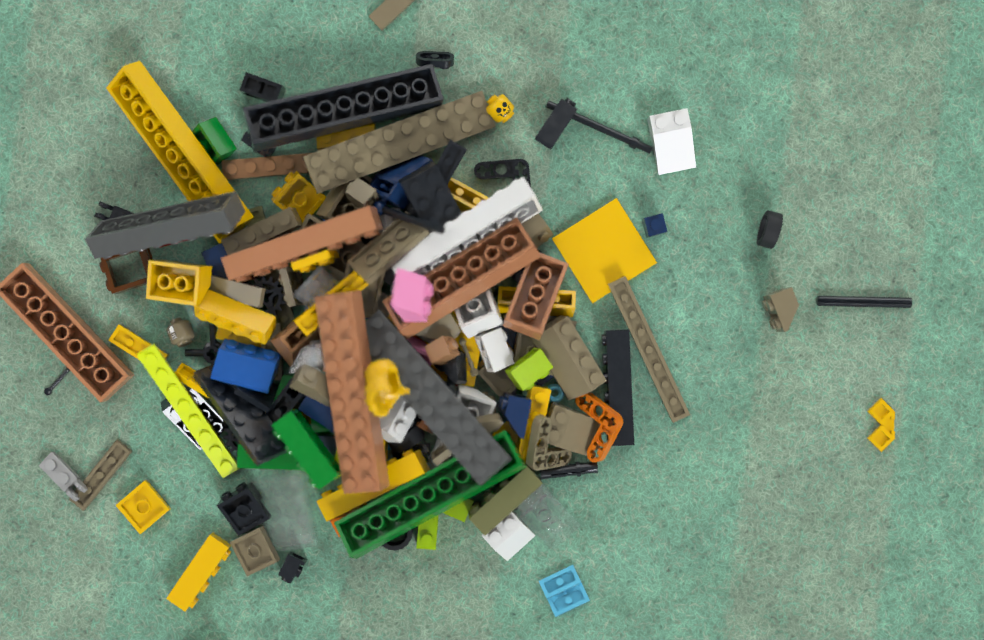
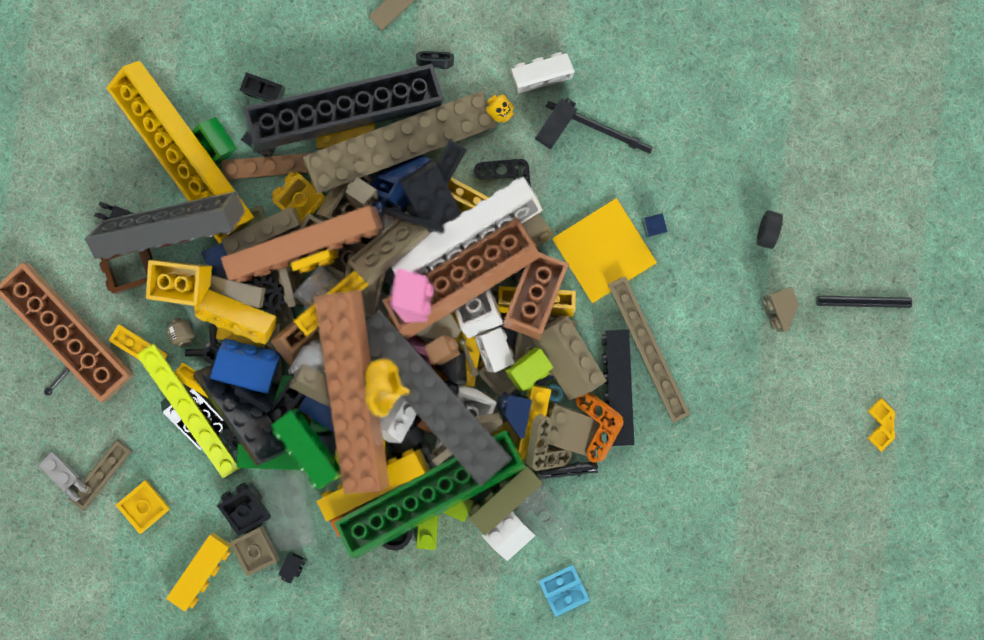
white slope [647,108,696,175] -> none
none -> white slope [511,52,574,94]

